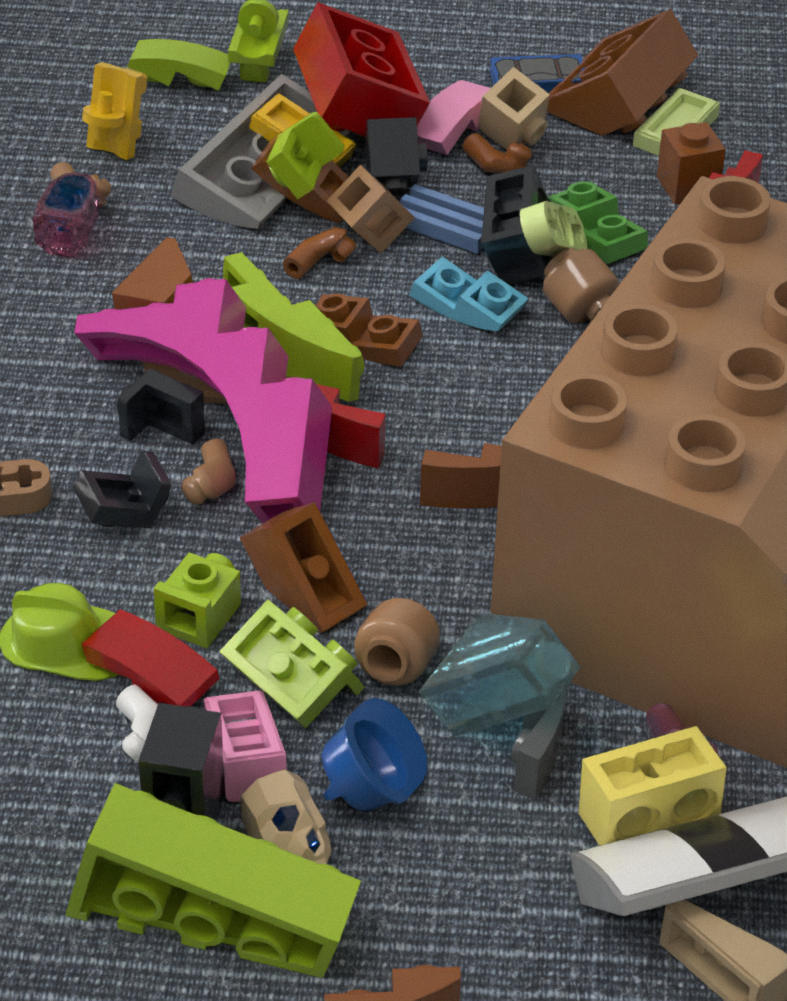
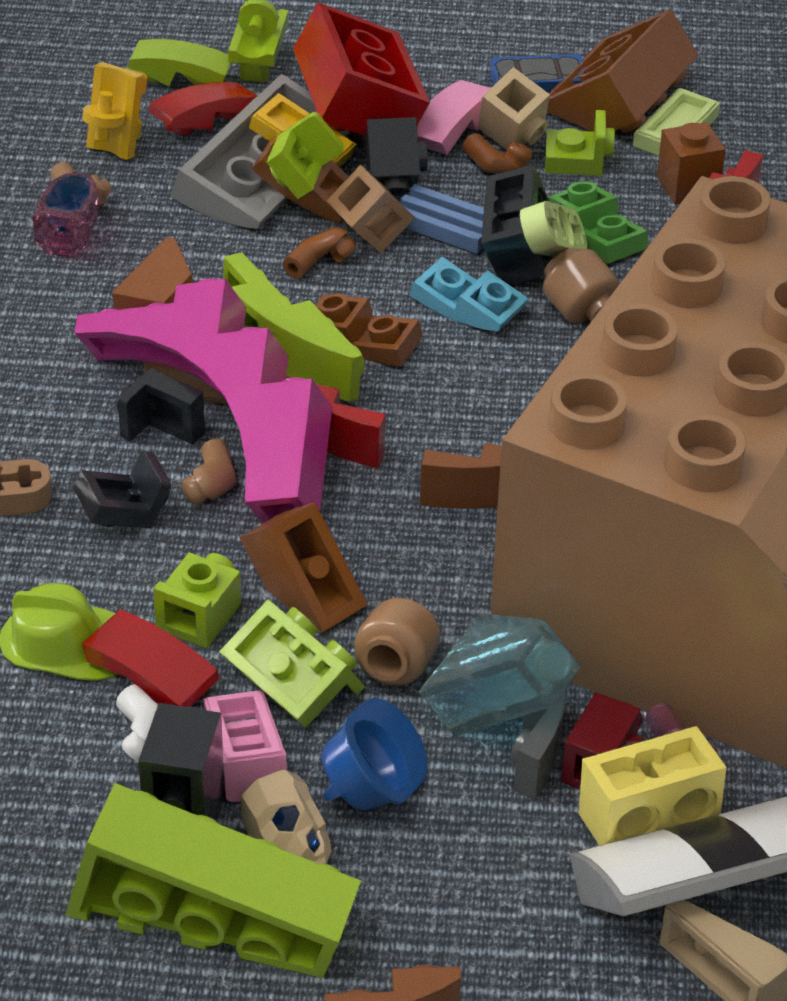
none -> red slope [148,82,257,135]
none -> lime bracket [545,110,615,176]
none -> dark red brick [561,692,645,789]

